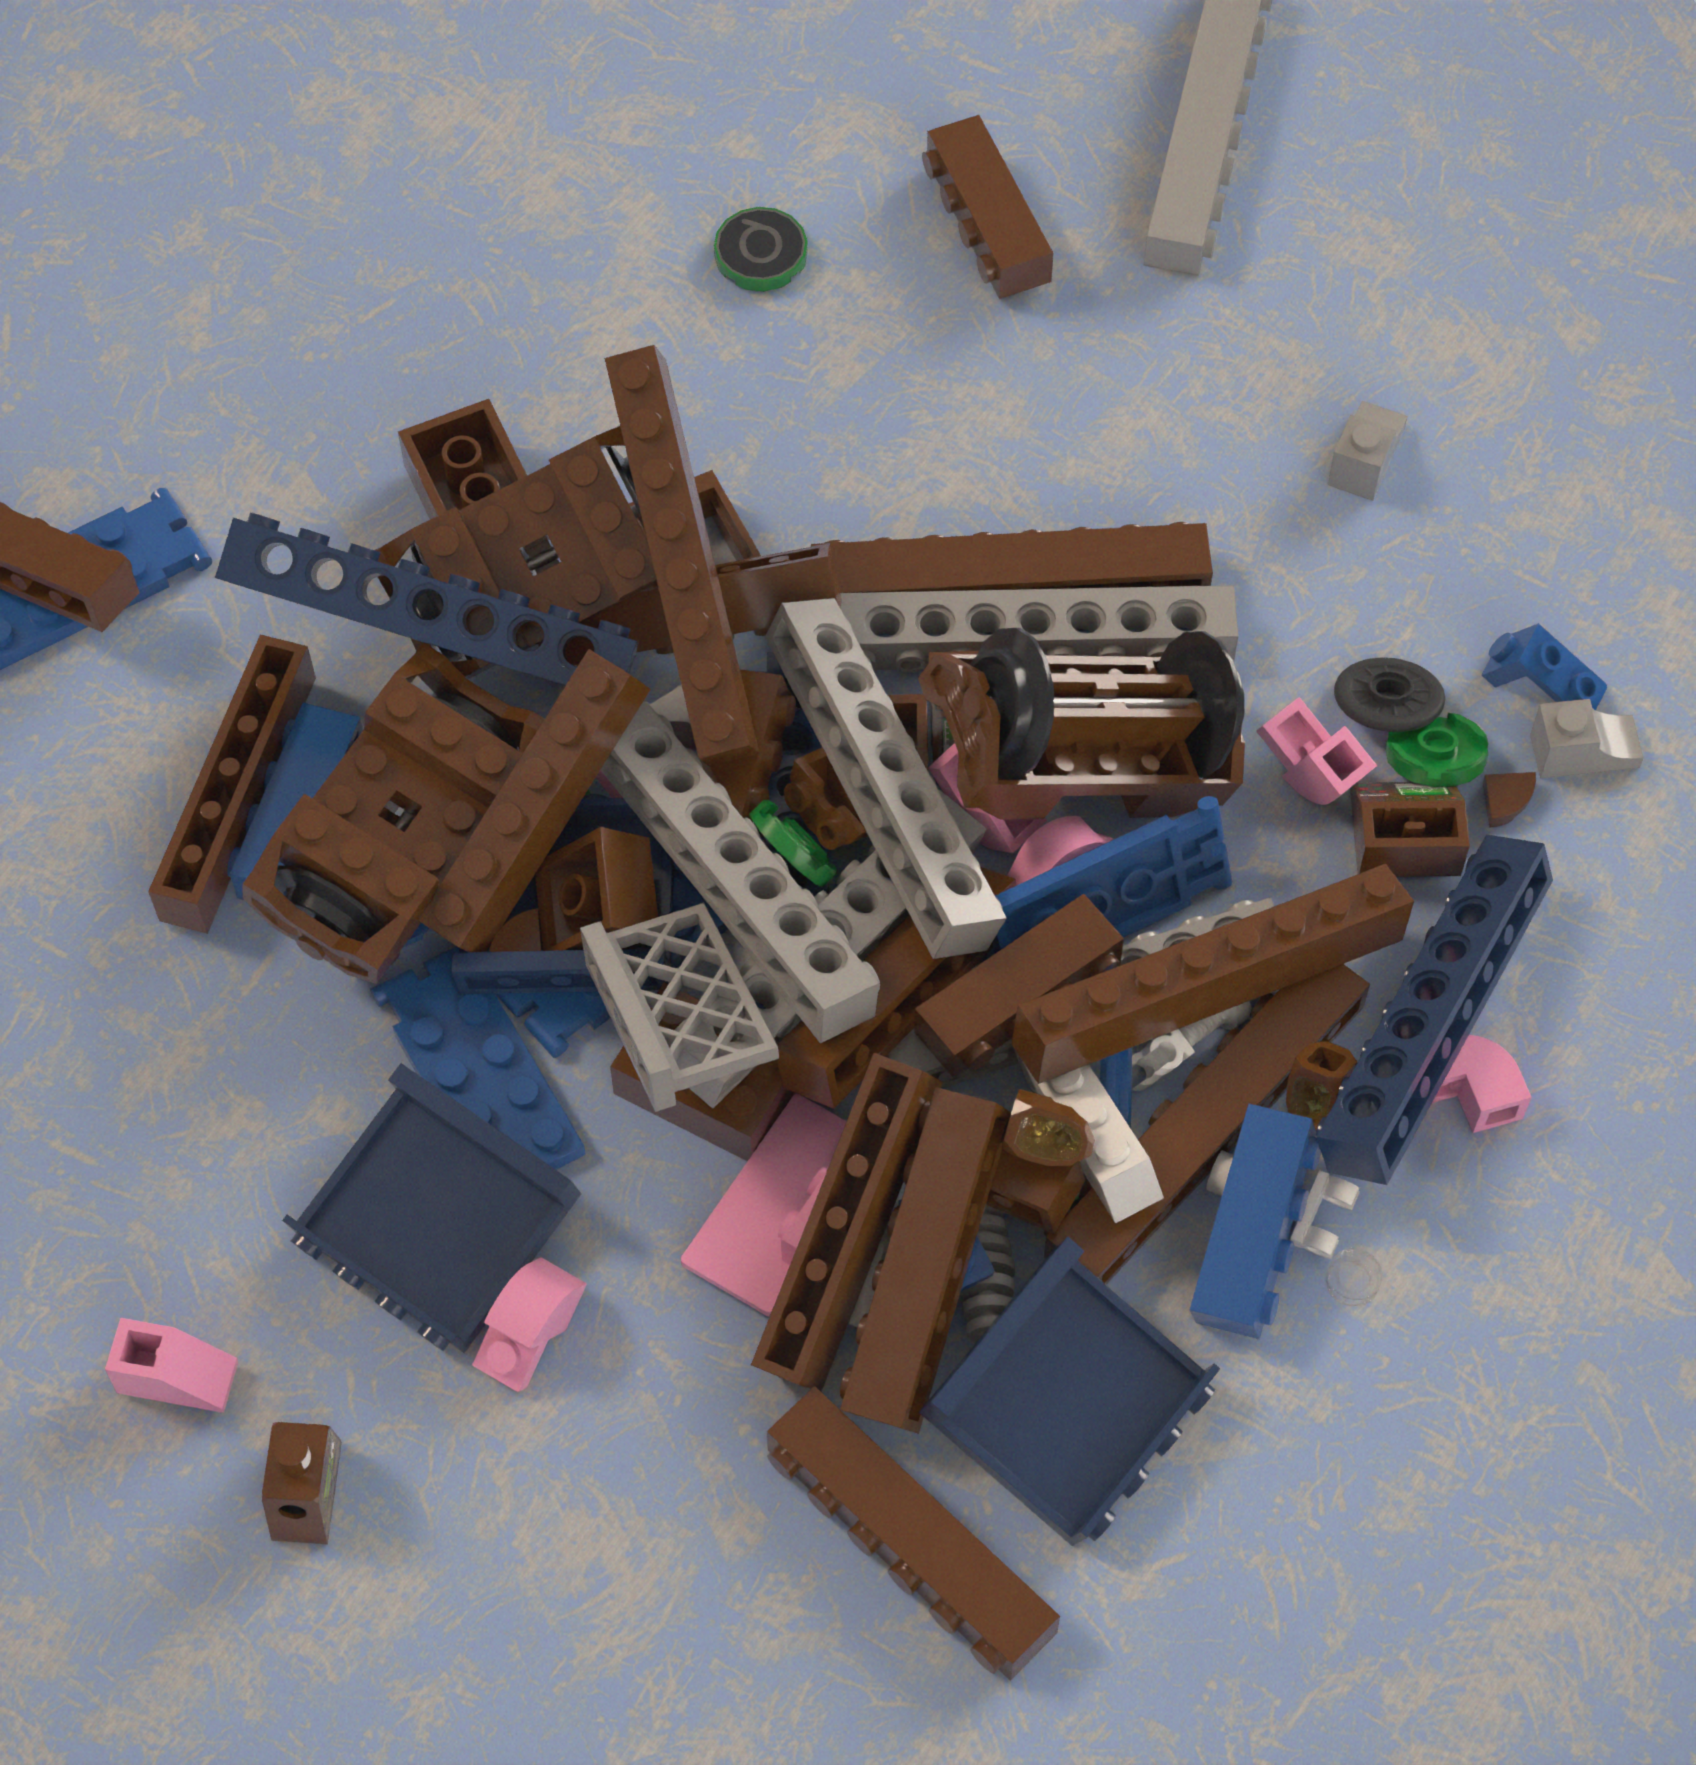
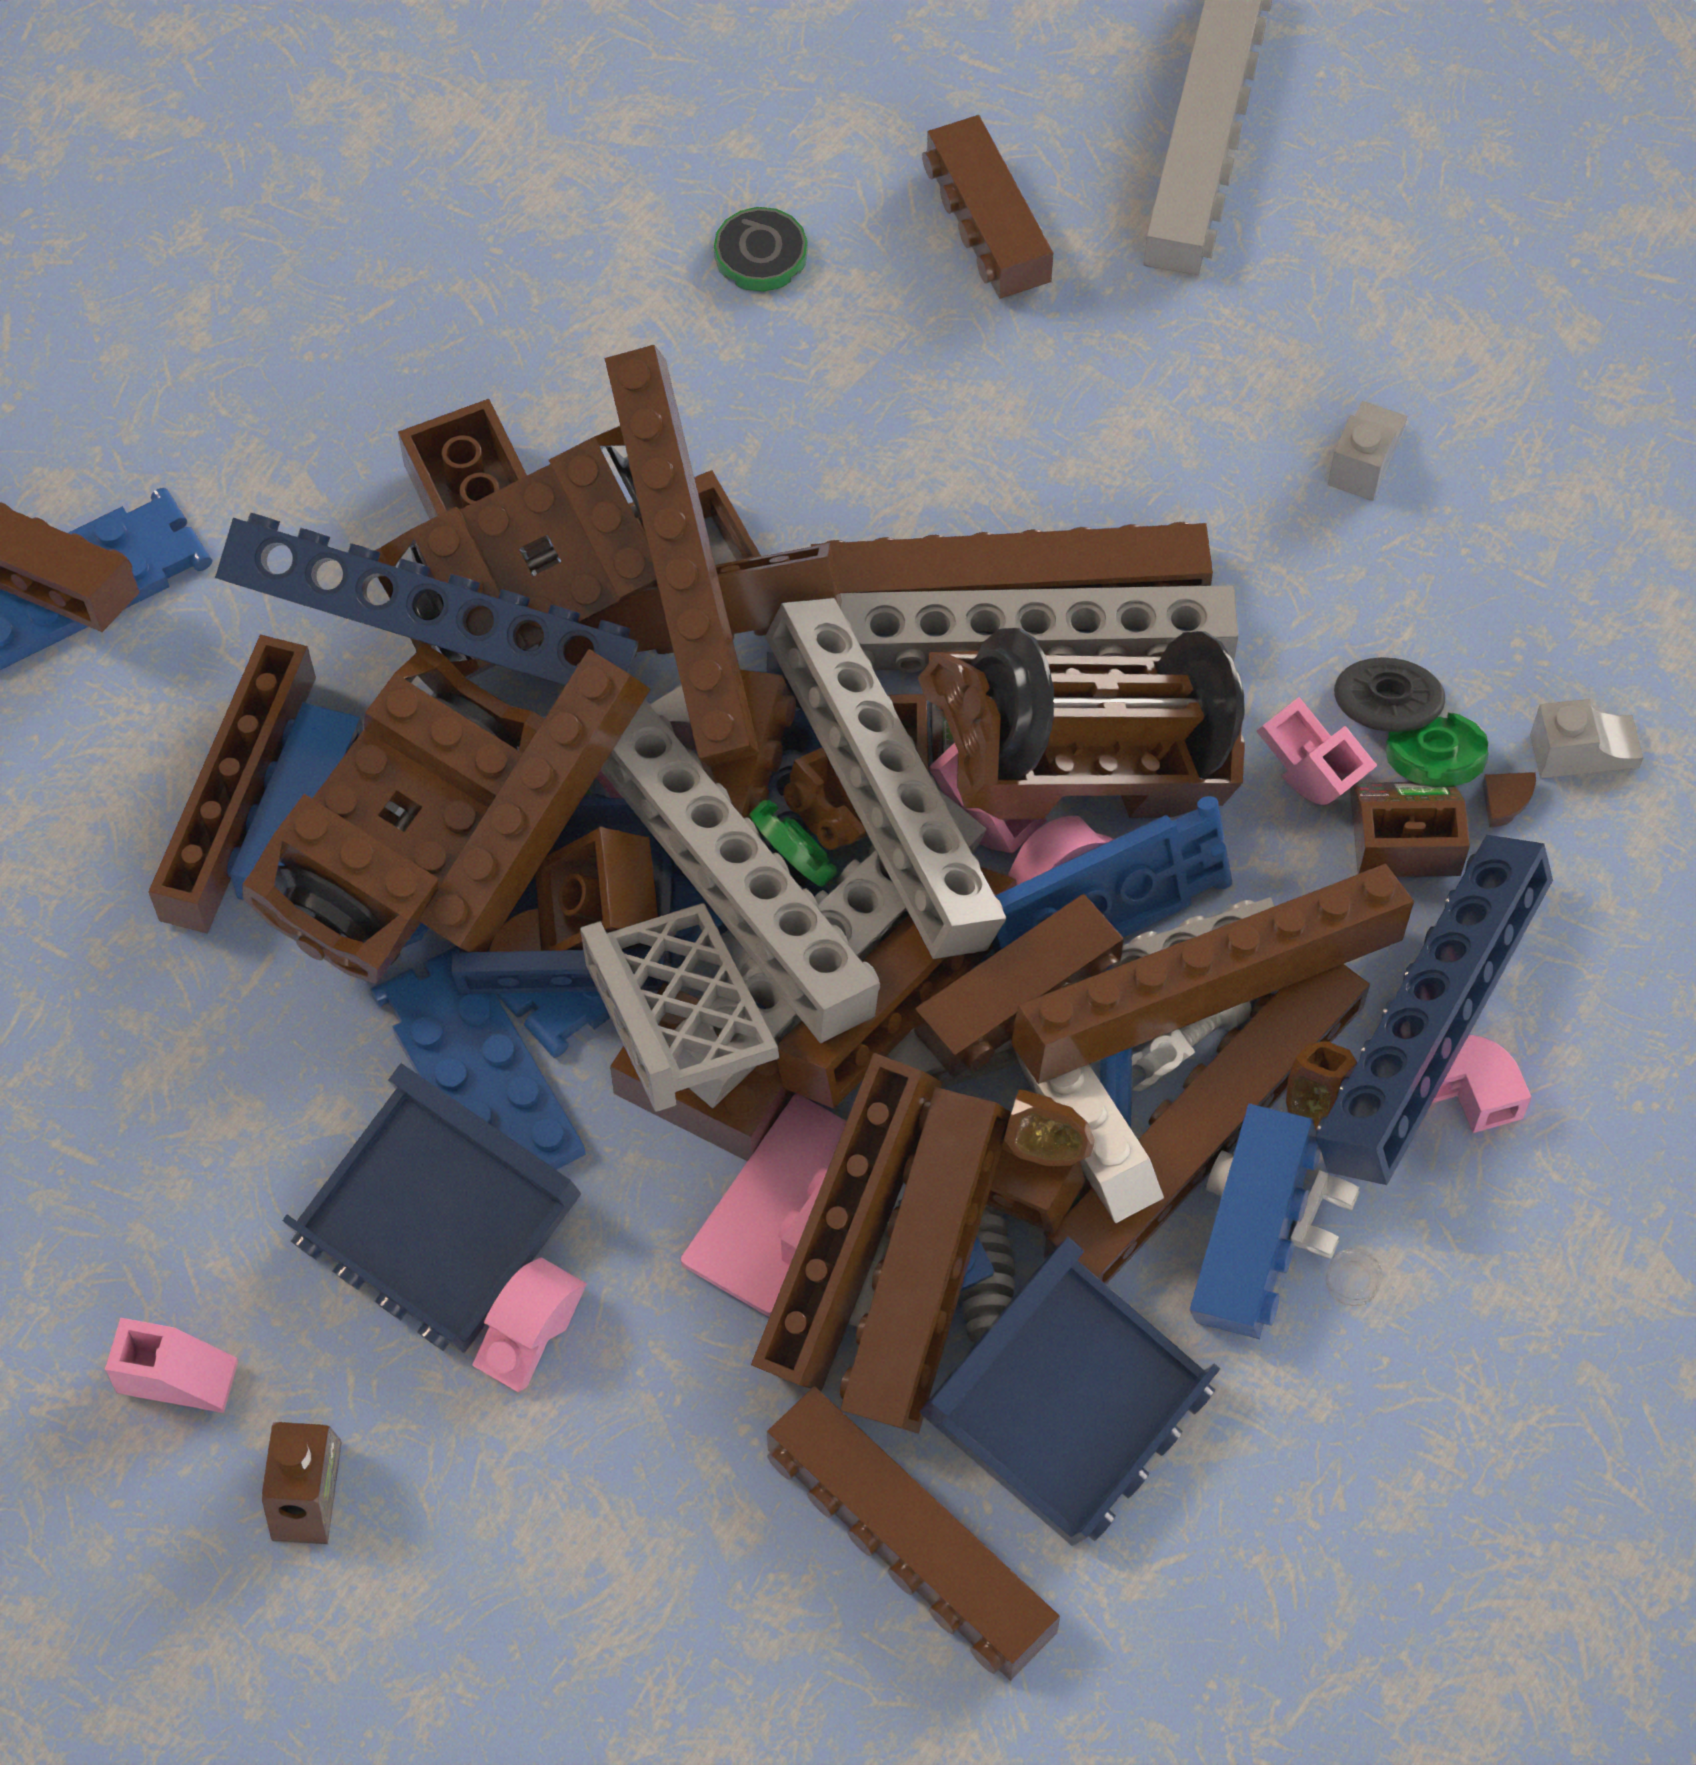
blue bracket [1481,623,1607,710] -> none

